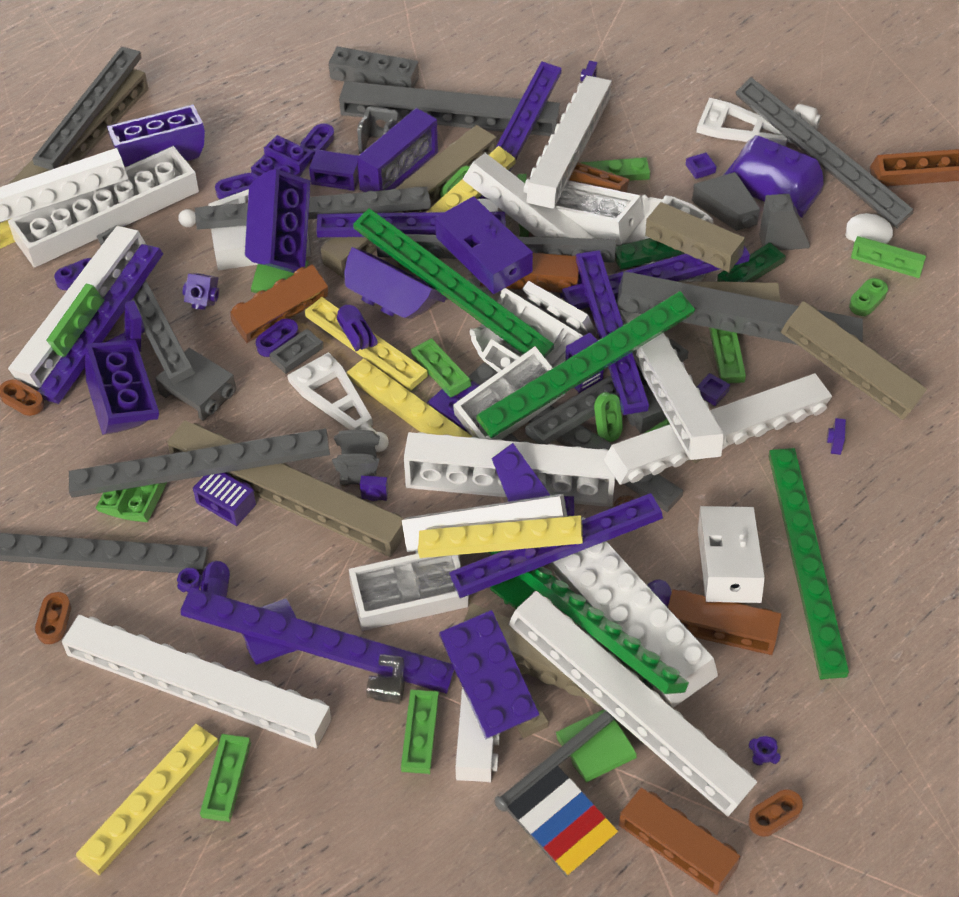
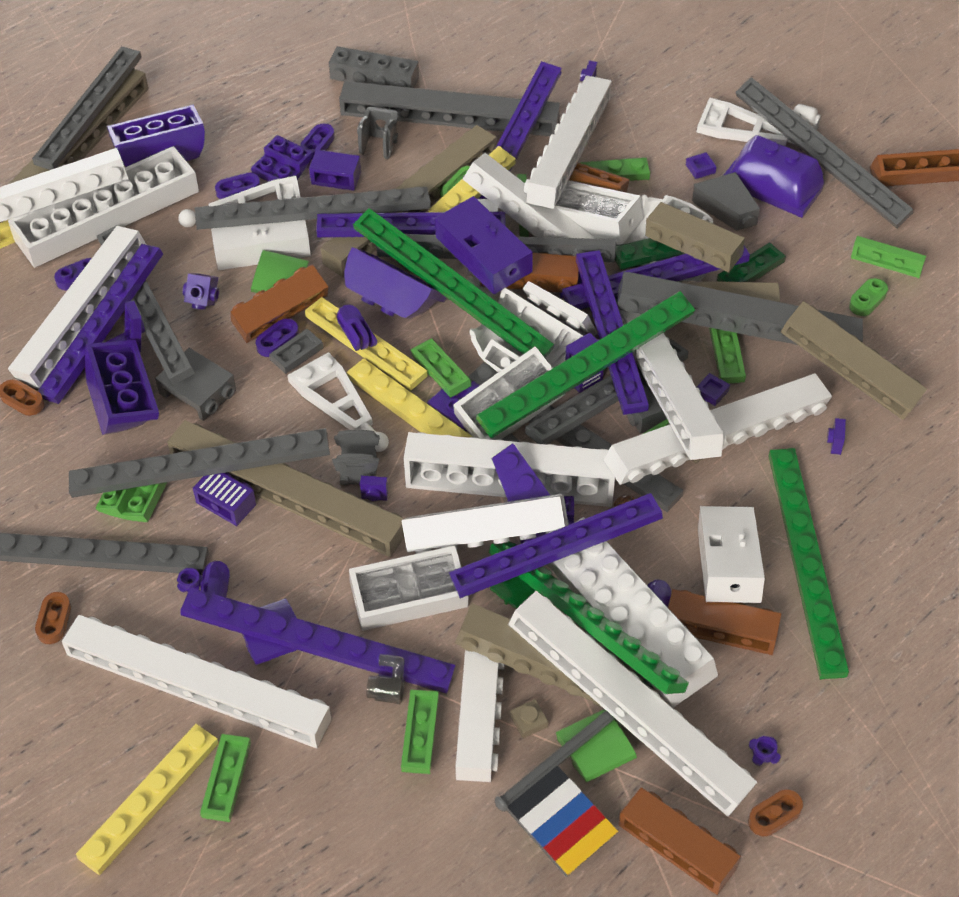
bright green plate [46,283,104,357] -> none
dark purple windscreen [245,169,311,273] -> none
dark purple brick [357,108,438,192] -> none
light yellow plate [418,515,583,558] -> none
dark purple plate [439,610,539,739] -> none
bright green plate [594,392,623,442] -> none
dark grey slope [759,194,810,250] -> none
white dish [845,213,893,244] -> none

